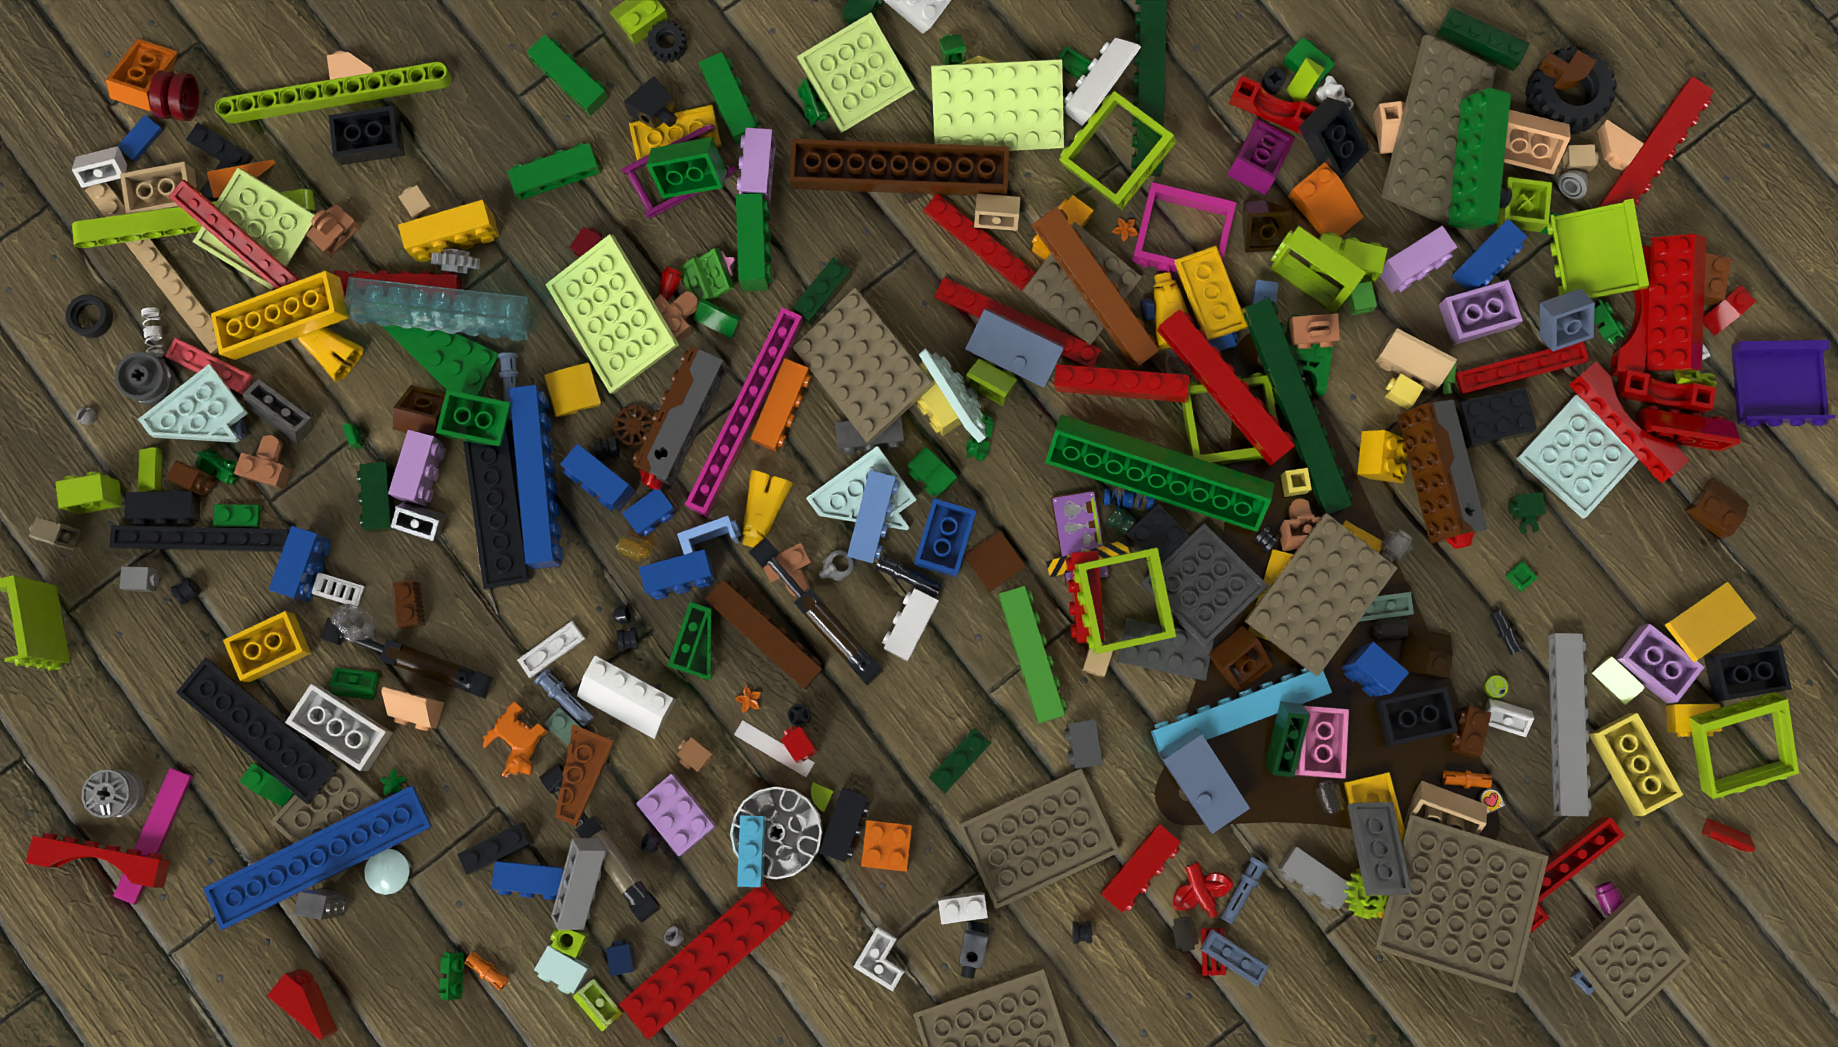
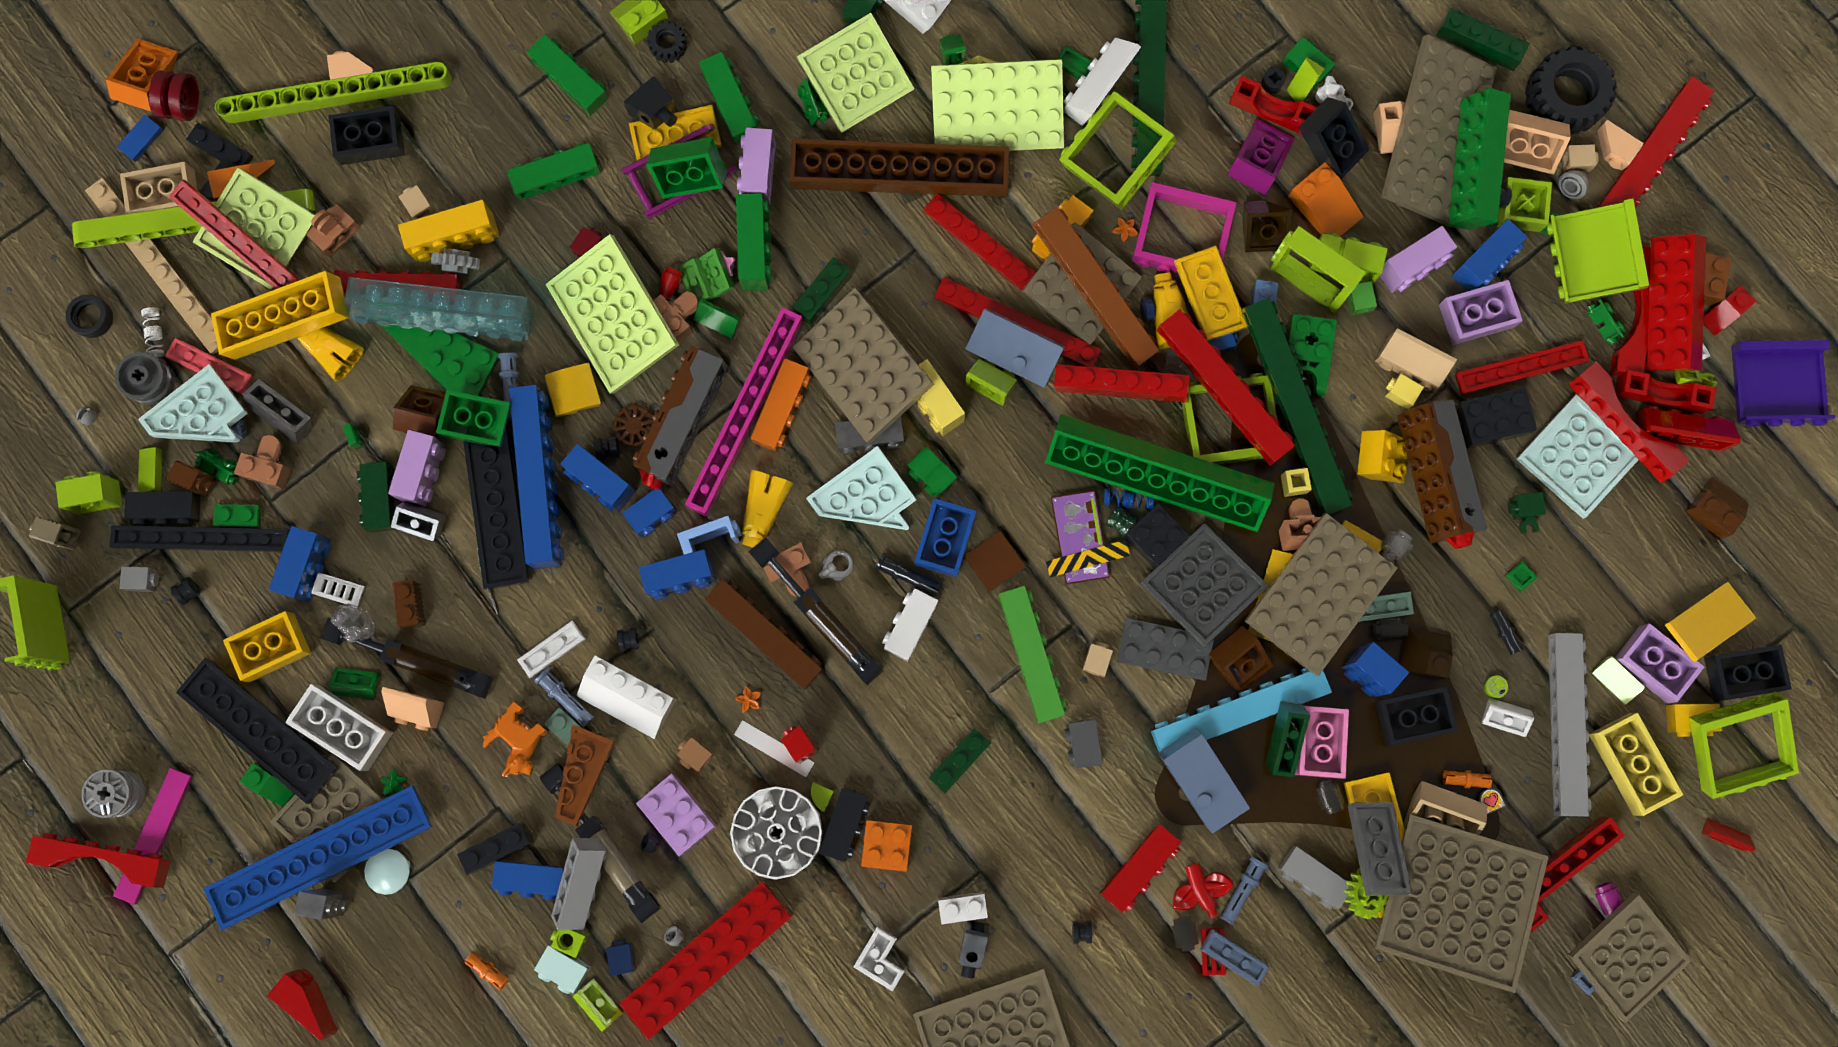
white brick [72,146,127,188] -> none
green hinge [439,952,464,1001] -> none
black hinge [612,605,631,624] -> none
clear yellow brick [616,535,651,563] -> none
green wedge [667,602,711,681] -> none
medium azure brick [737,815,766,887] -> none
black wheel [788,704,811,727] -> none
medium blue brick [847,469,899,563] -> none
light aqua wing [919,349,986,442] -> none
dark tan plate [958,768,1120,909] -> none
green hinge [965,414,994,461] -> none
tan brick [974,194,1020,231] -> none
red brick [1066,551,1104,643] -> none
lime window [1073,548,1176,654] -> none
black wheel [1253,525,1281,553] -> none
nougat brick [1289,314,1340,349] -> none
bright green bar [1440,362,1457,396] -> none
reddish brown brick [1450,706,1491,758] -> none
reddish brown brick [1539,50,1597,90] -> none
sand blue brick [1540,289,1595,351] -> none

